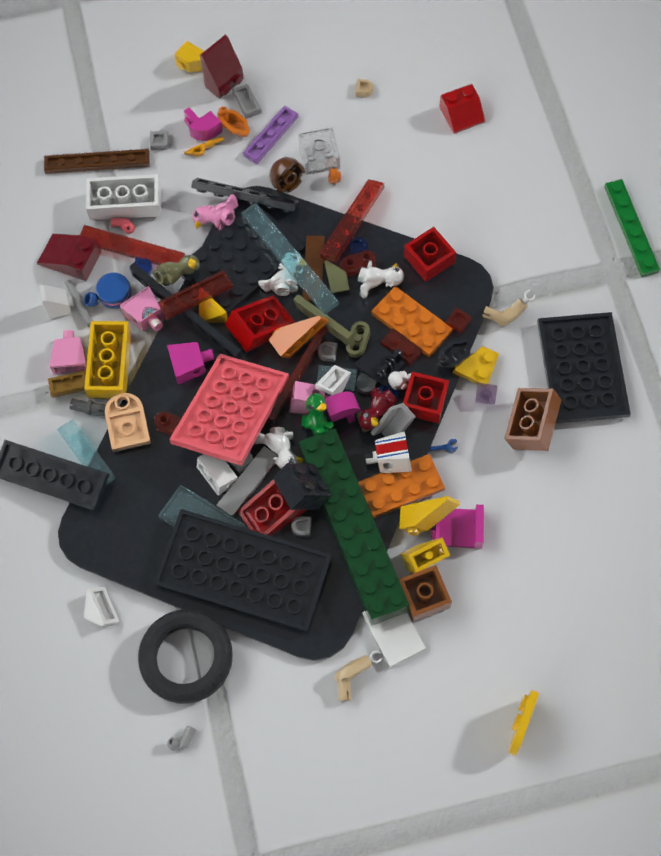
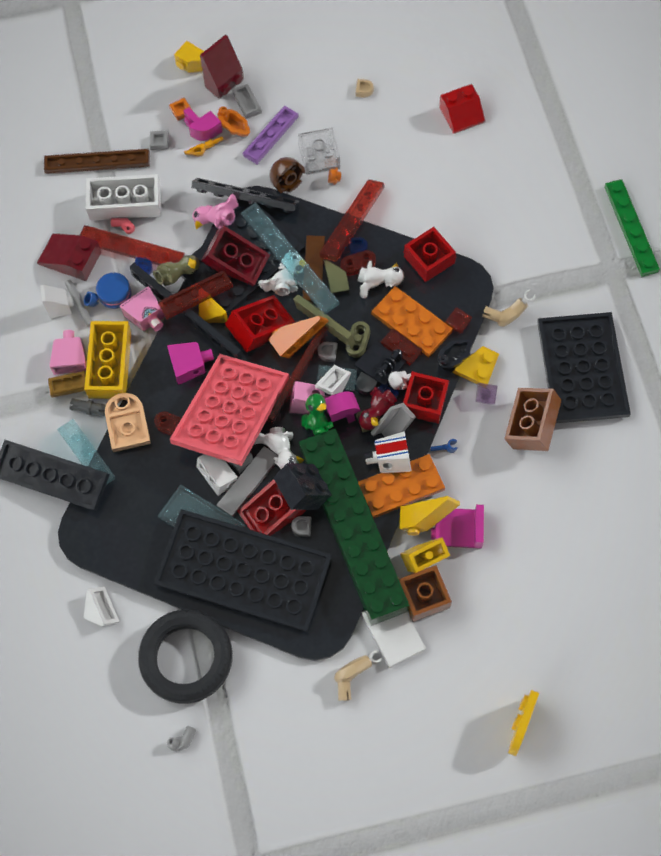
none -> orange plate [169,98,192,121]
none -> dark red slope [201,225,270,286]

